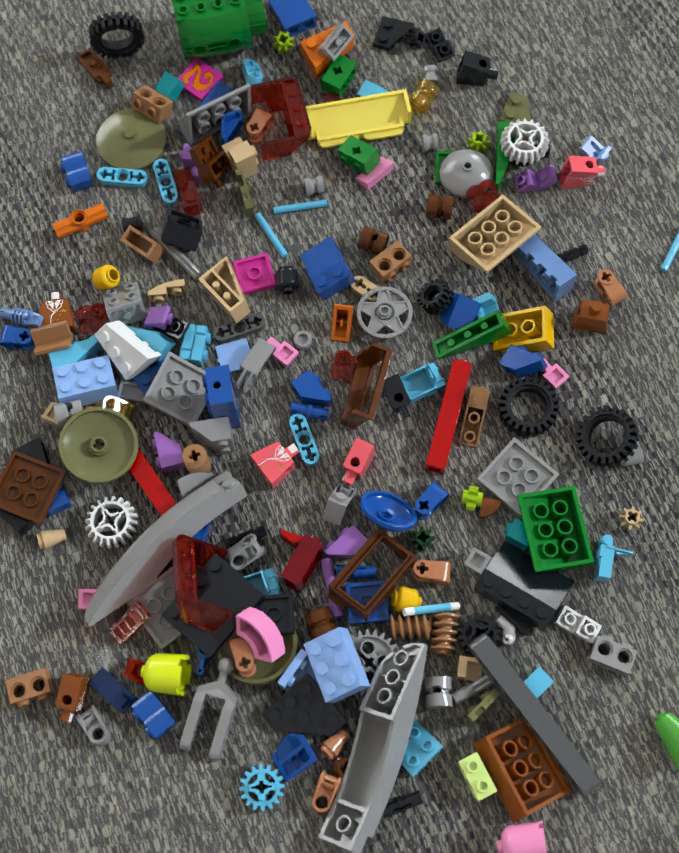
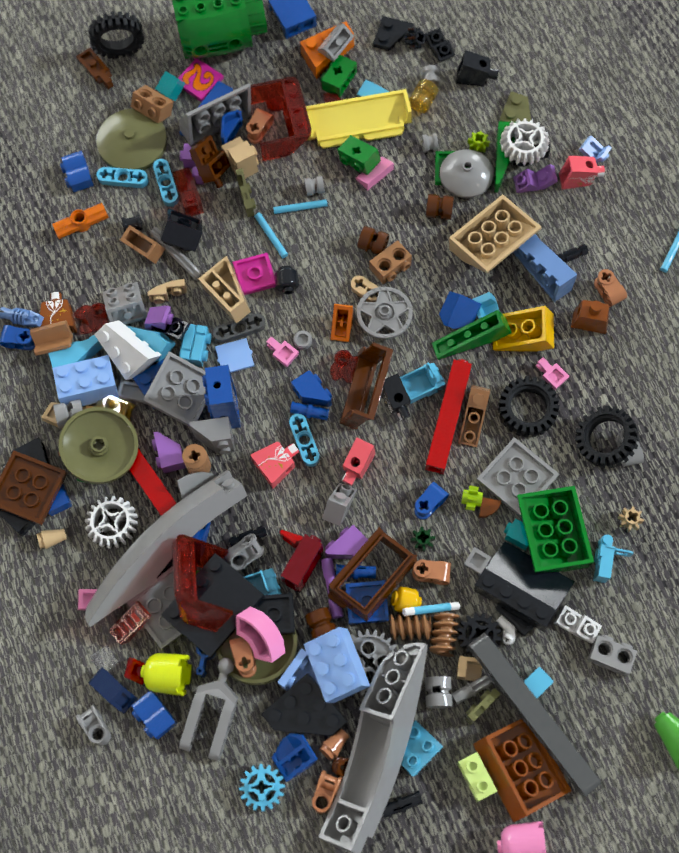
medium nougat brick [5,668,55,708] -> none
dark orange torso [55,673,92,722] -> none
yellow head [92,264,120,291] -> none
light grey arm [235,338,276,393] -> none
medium azure beam [242,59,263,87] -> none
lime gear [273,31,294,54] -> none
blue slope [301,236,356,300] -> none
blue dish [360,490,417,531] -> none
black tyre [417,279,453,315] -> none
clear red plate [466,179,500,213] -> none
blue slope [499,344,548,378] -> none

